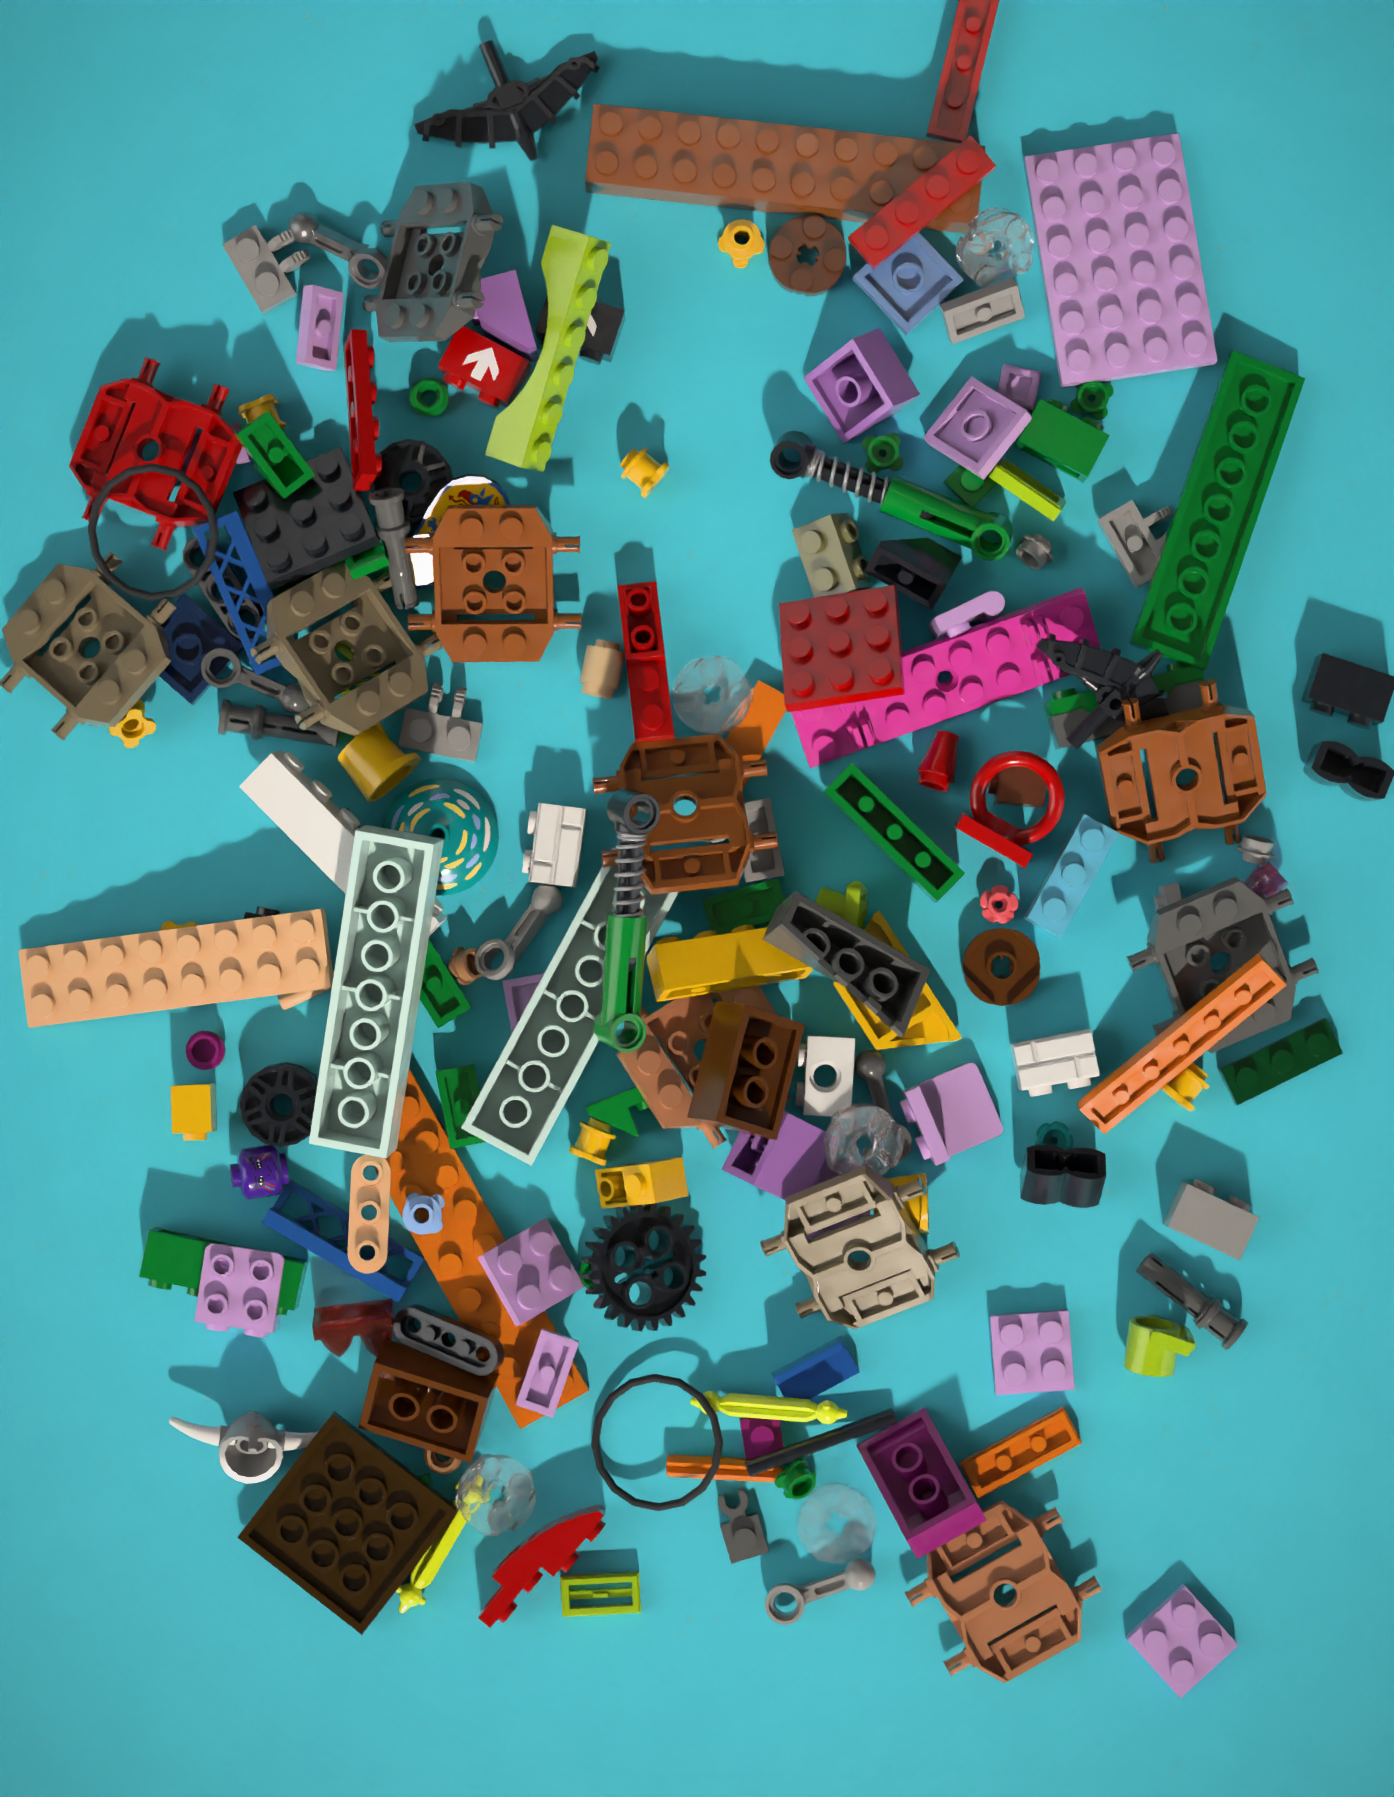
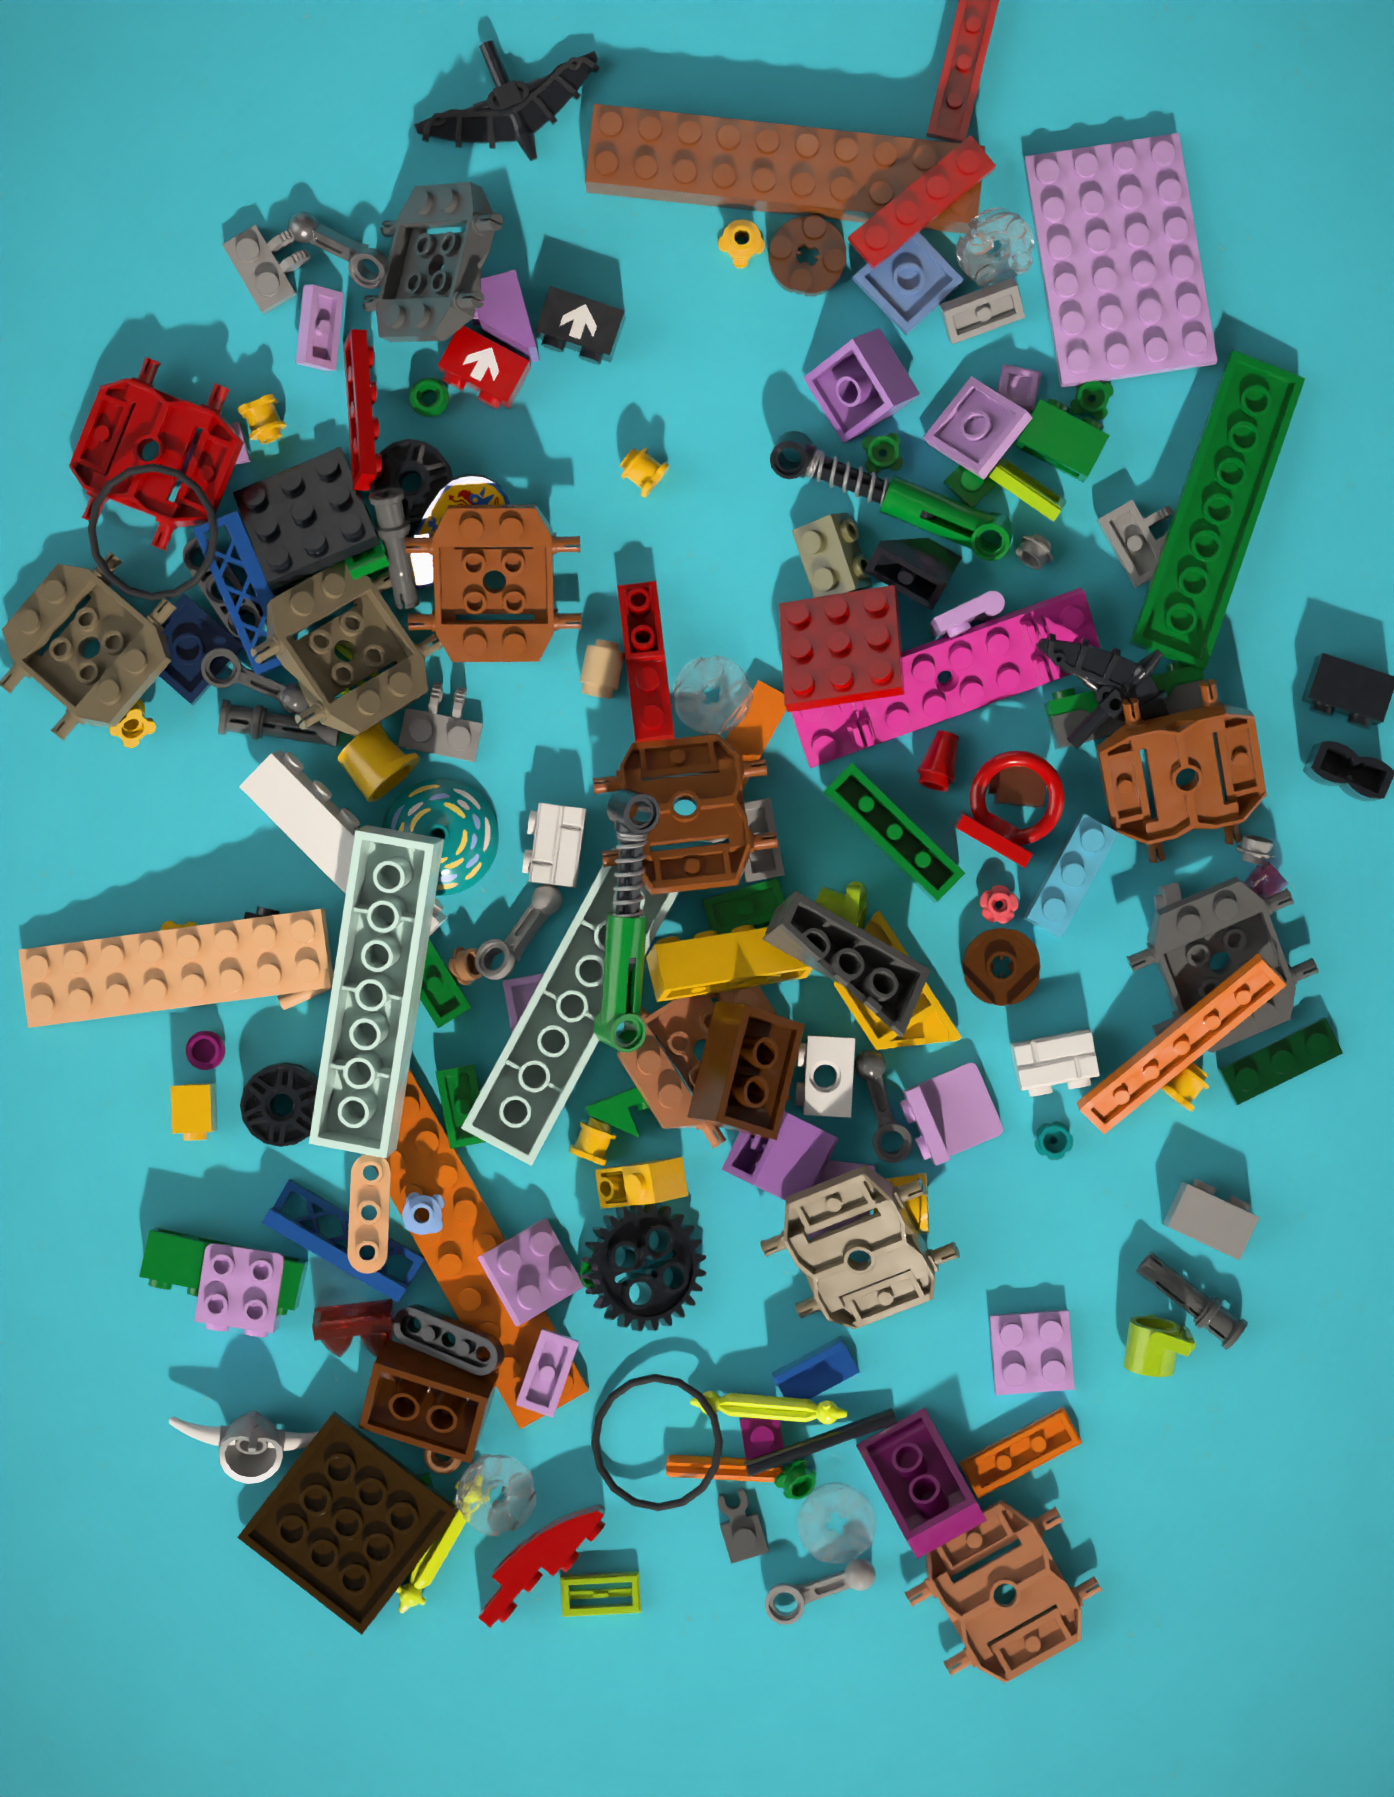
dark purple head [230,1145,289,1199] -> none
green slope [234,411,315,499] -> none
lime arch [485,225,611,472] -> none
clear plate [824,1103,903,1176] -> none
black brick [1020,1144,1106,1208] -> none
lavender plate [1125,1584,1238,1698] -> none

